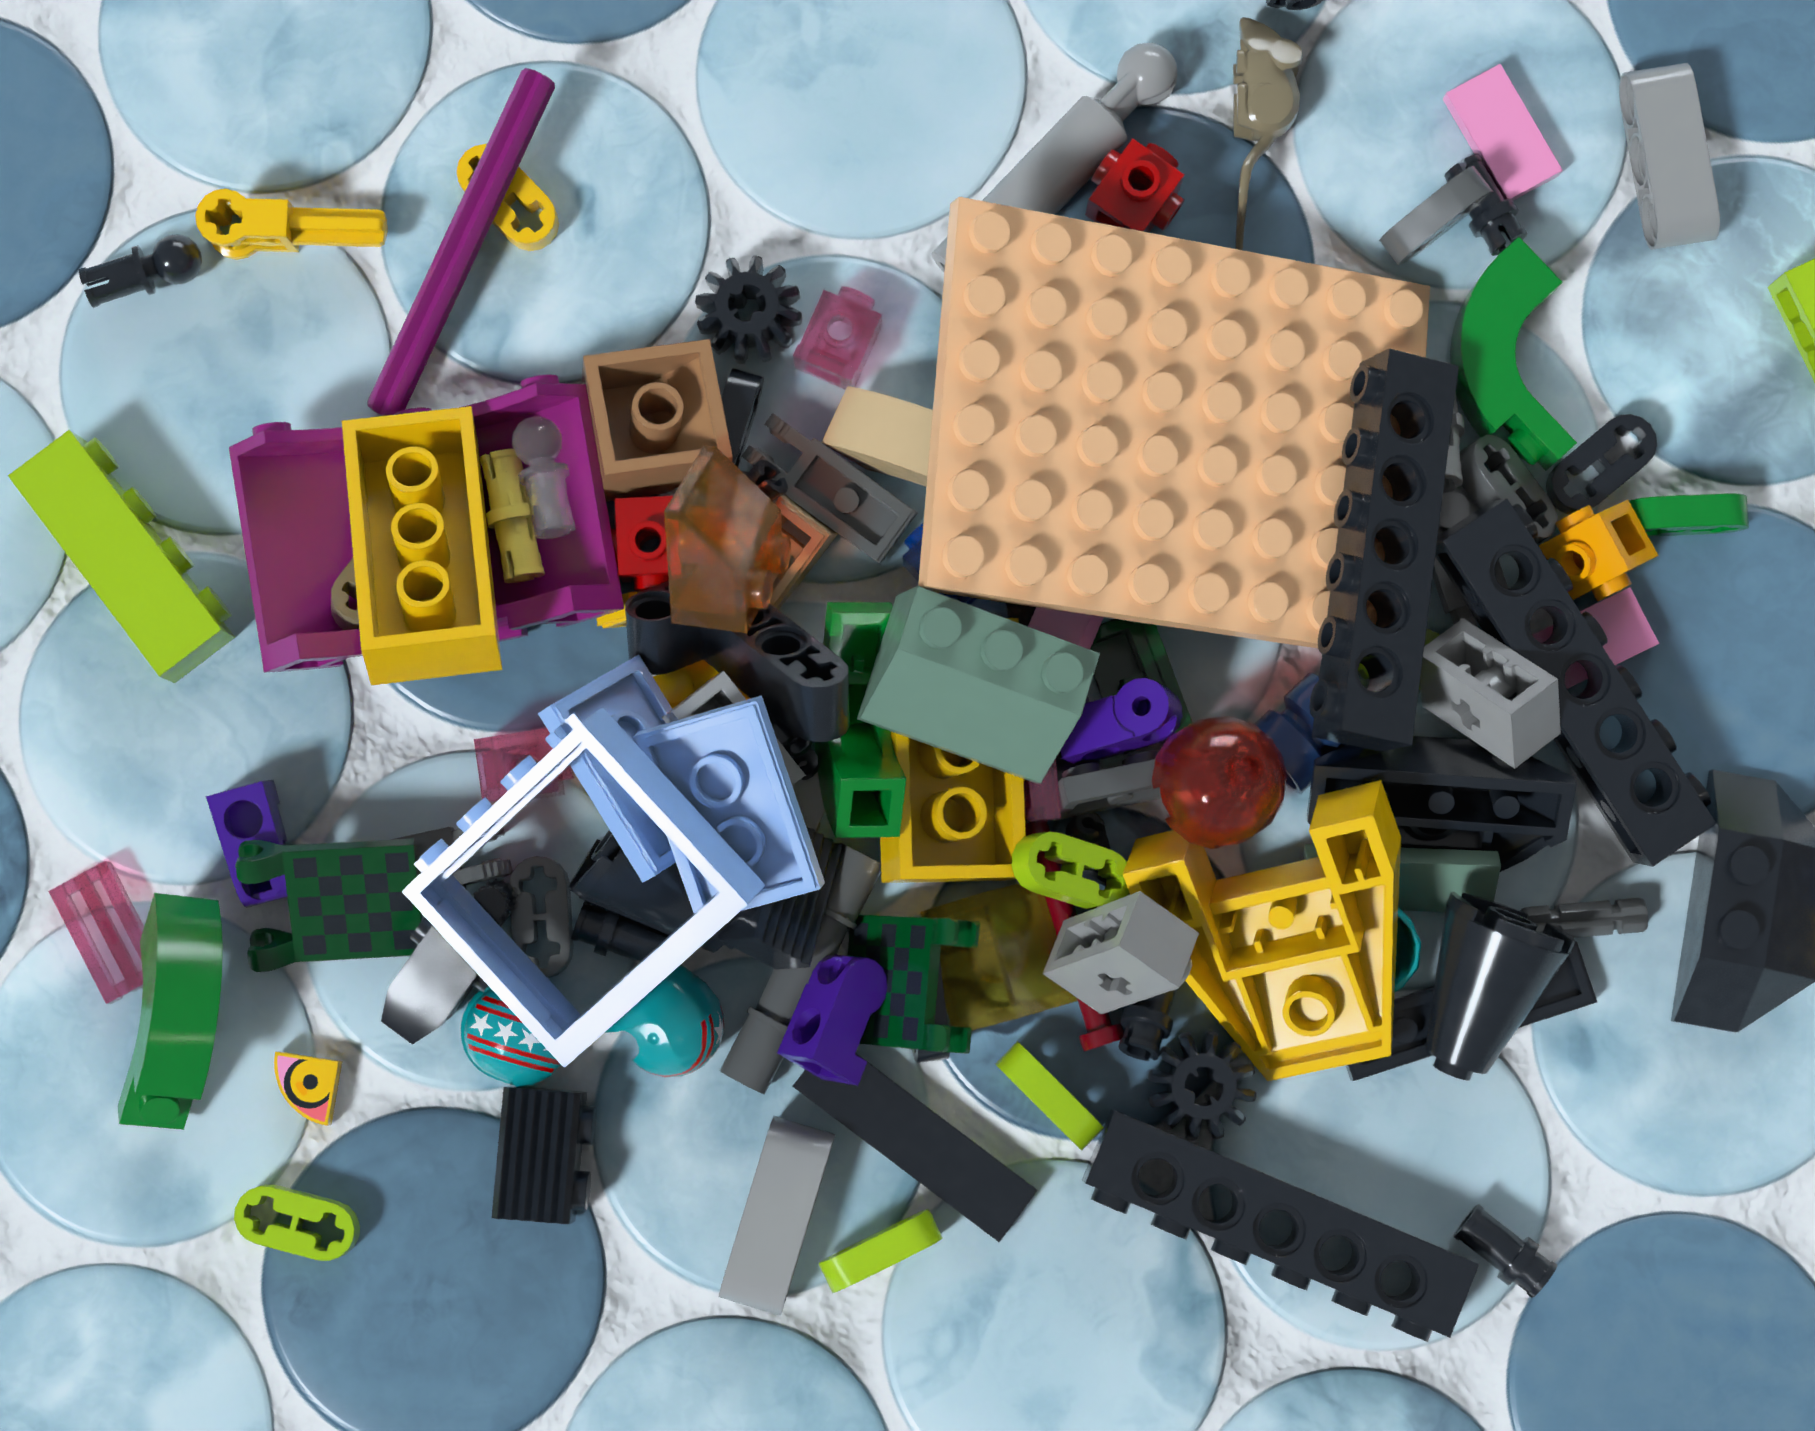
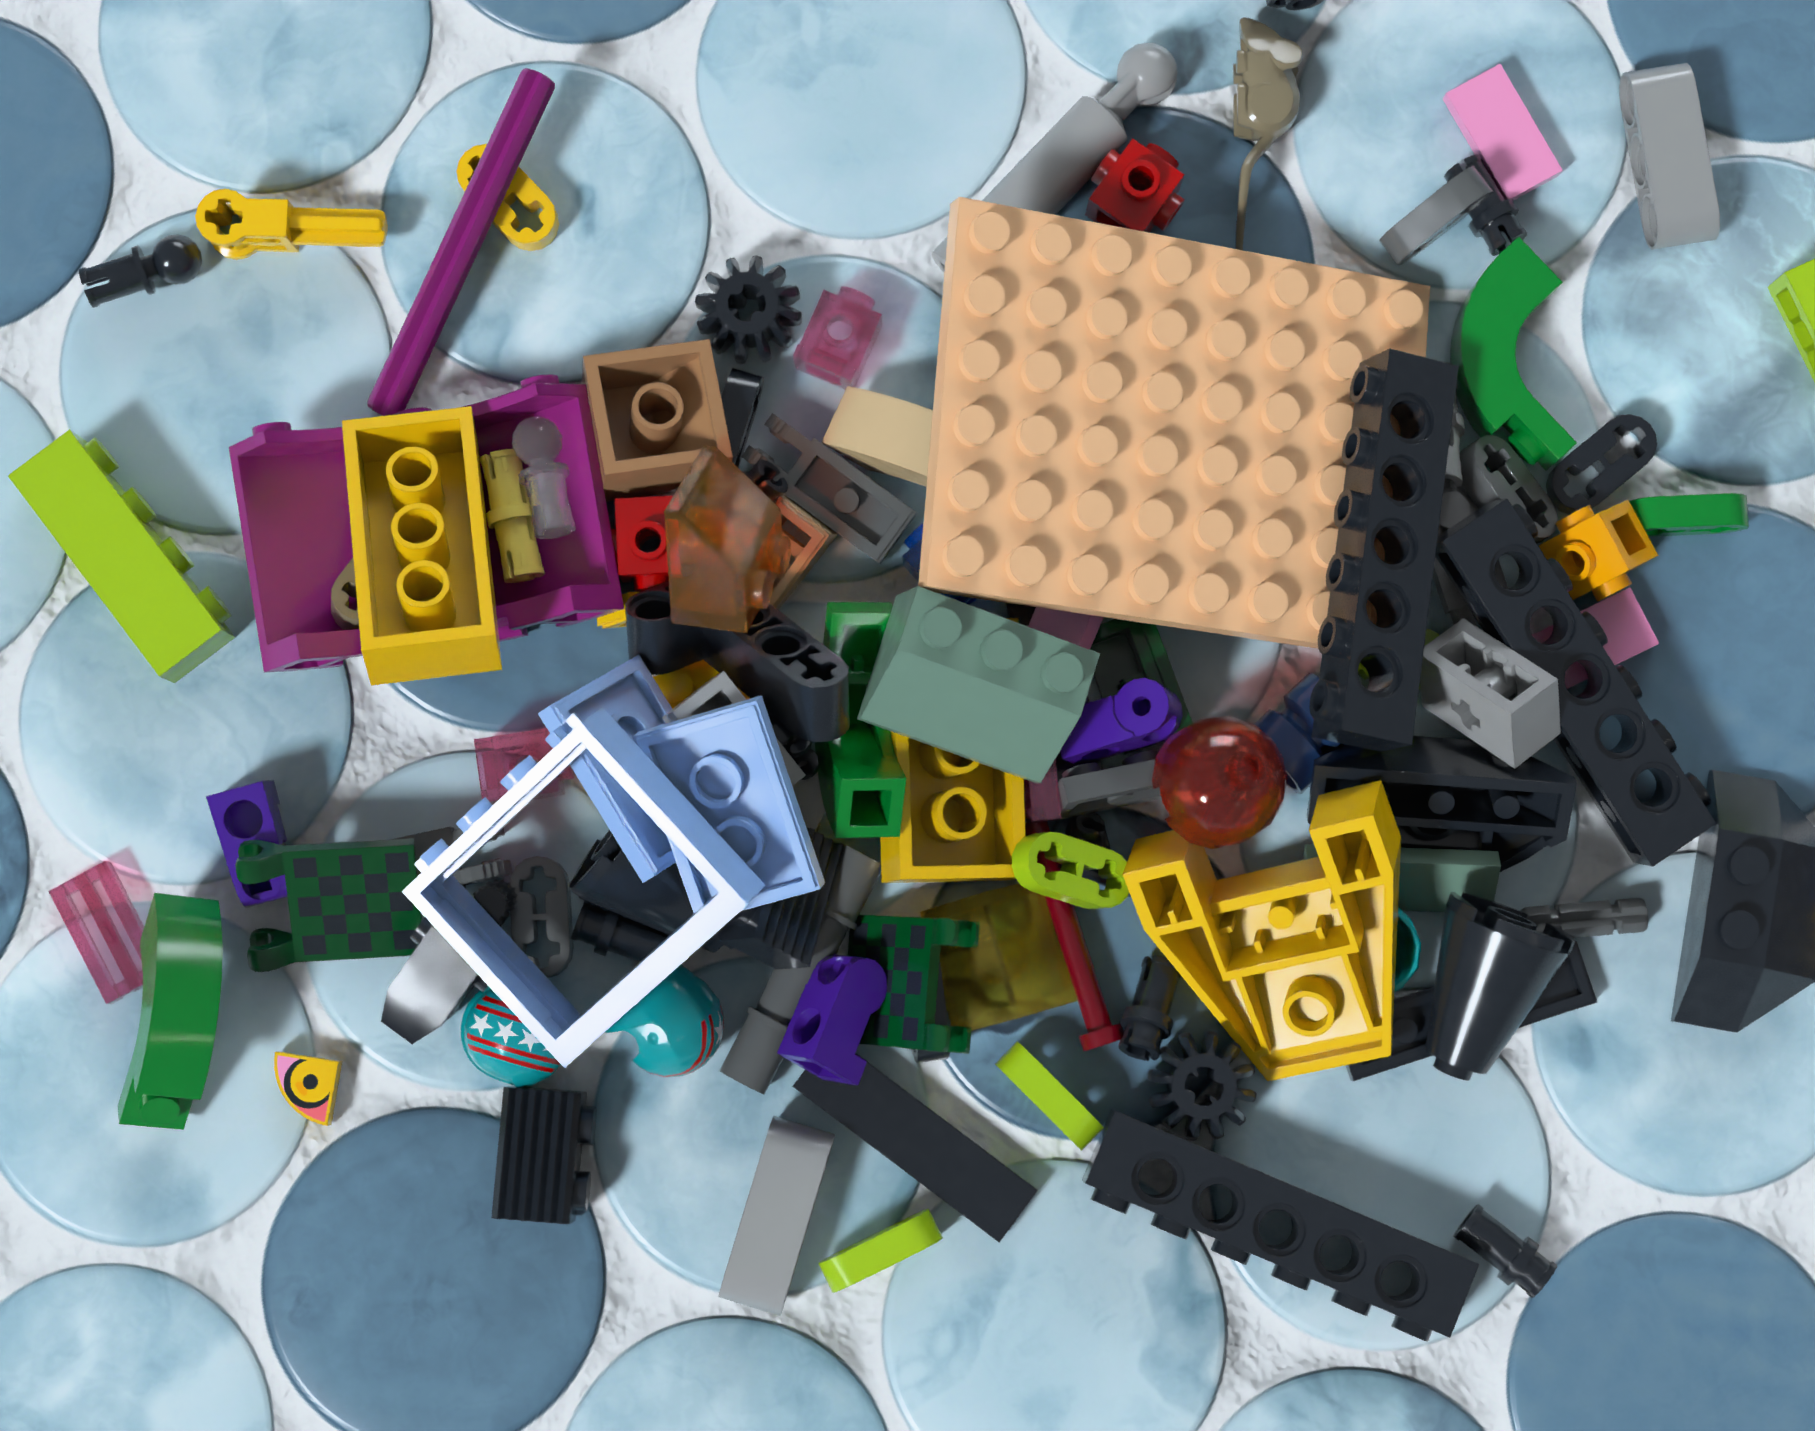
lime beam [234,1184,360,1261] -> none
light grey brick [1043,891,1199,1014] -> none

